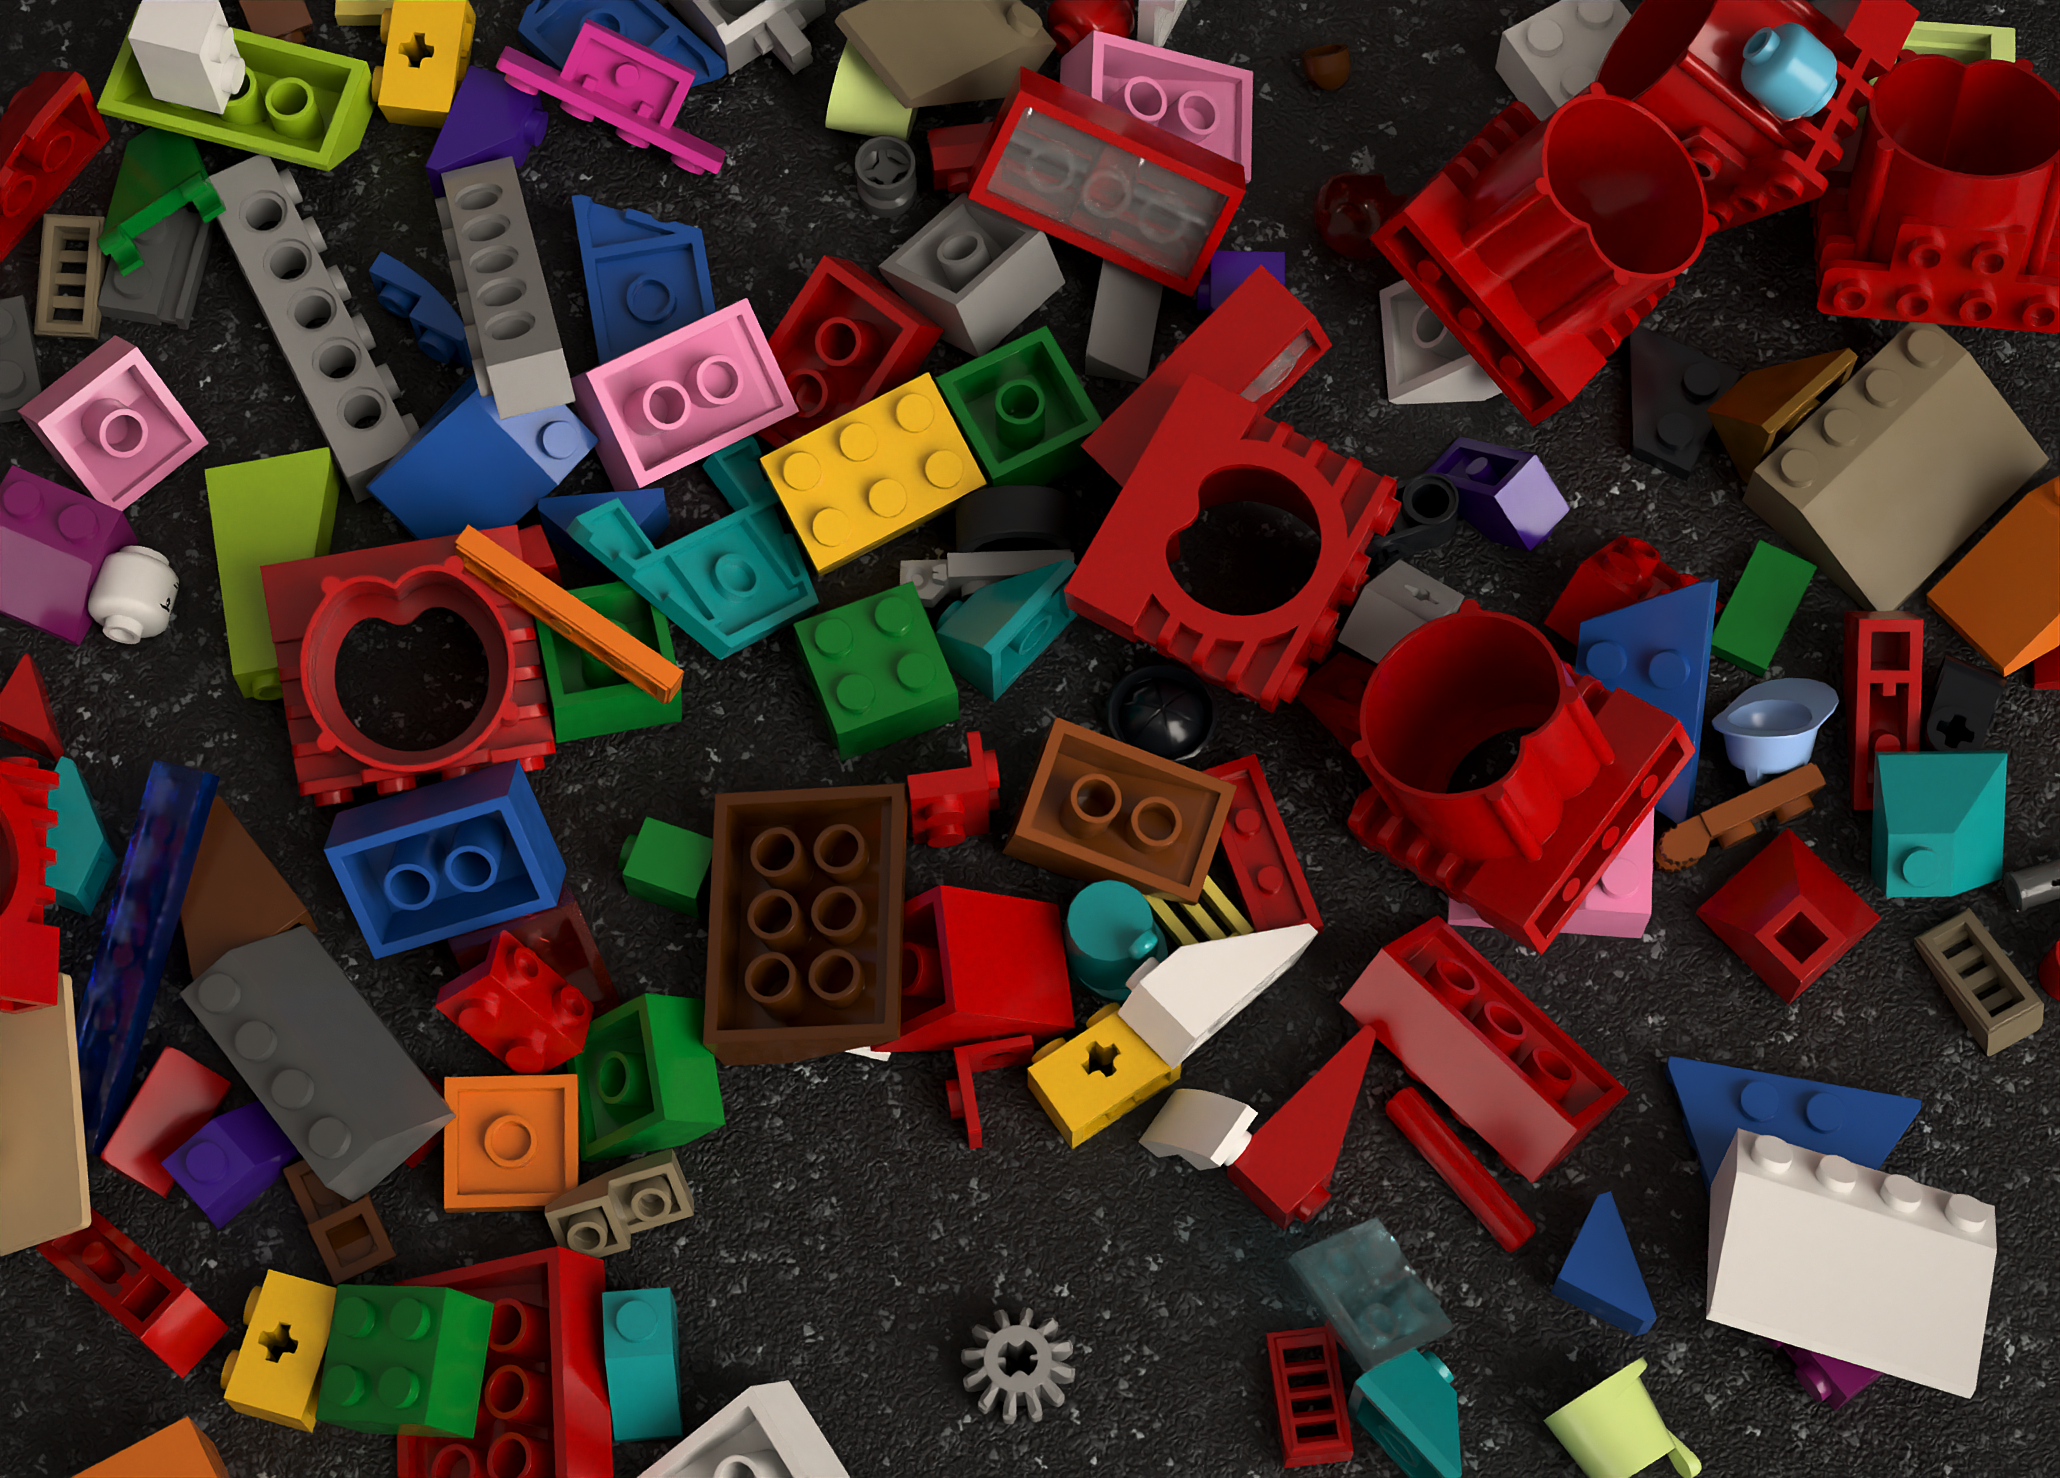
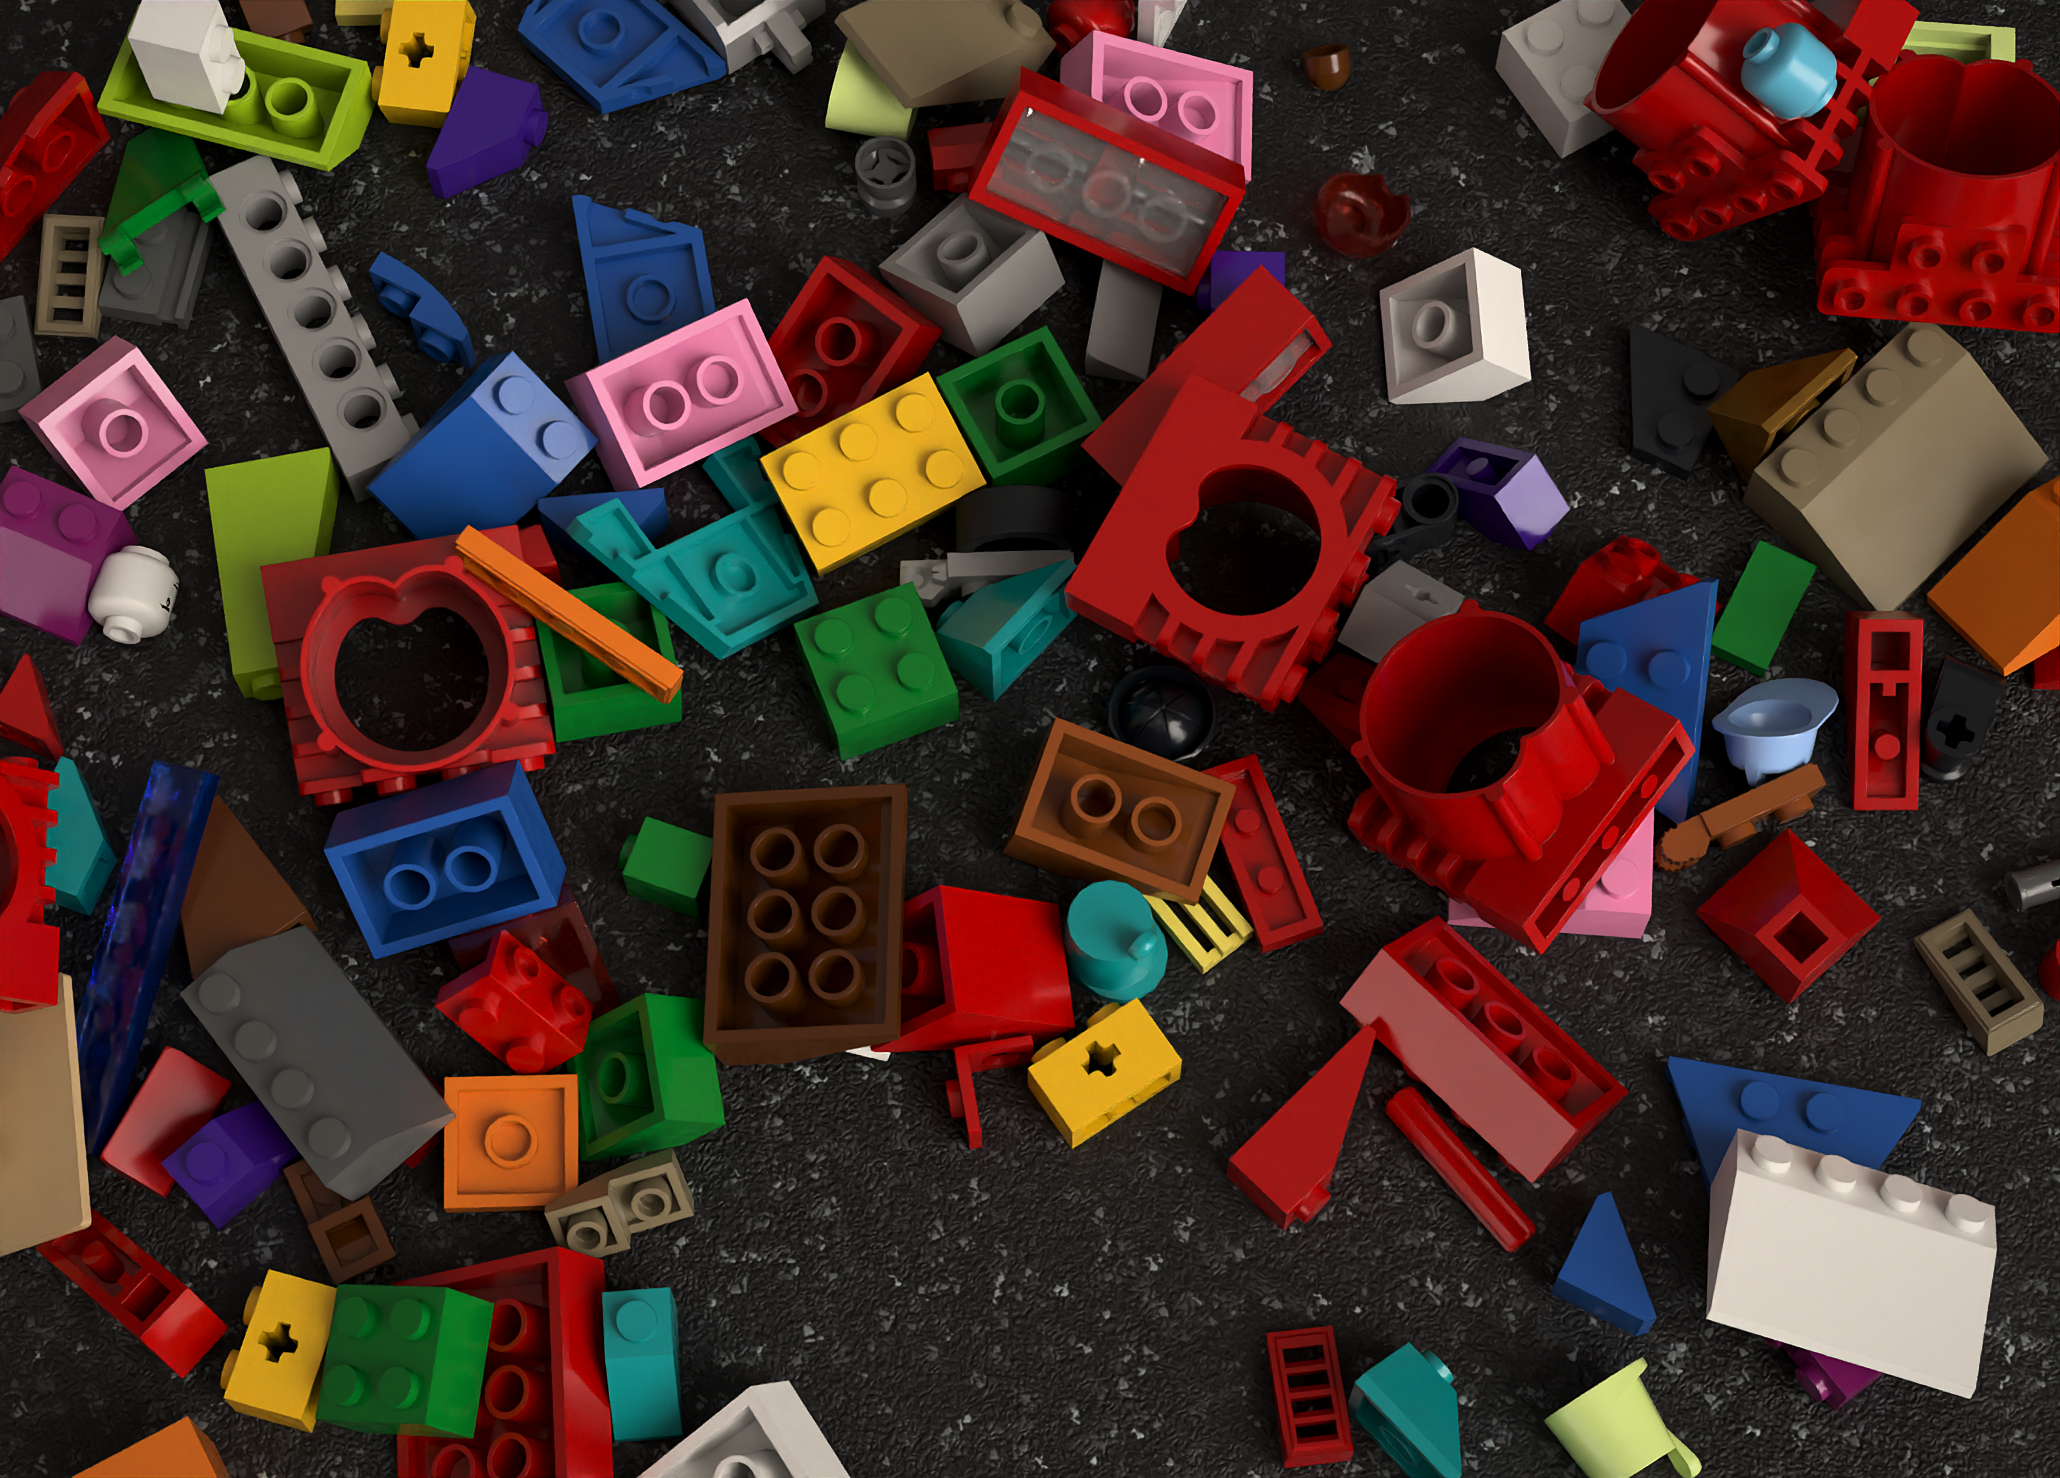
light grey brick [435,156,576,420] -> none
dark pink bracket [495,18,726,175] -> none
red bracket [907,730,1000,848] -> none
light grey gear [961,1307,1075,1424] -> none
white slope [1117,923,1318,1069] -> none
white slope [1138,1089,1258,1170] -> none
clear light blue slope [1288,1217,1455,1373] -> none
red hose [1369,81,1719,427] -> none
teal slope [1871,750,2007,897] -> none

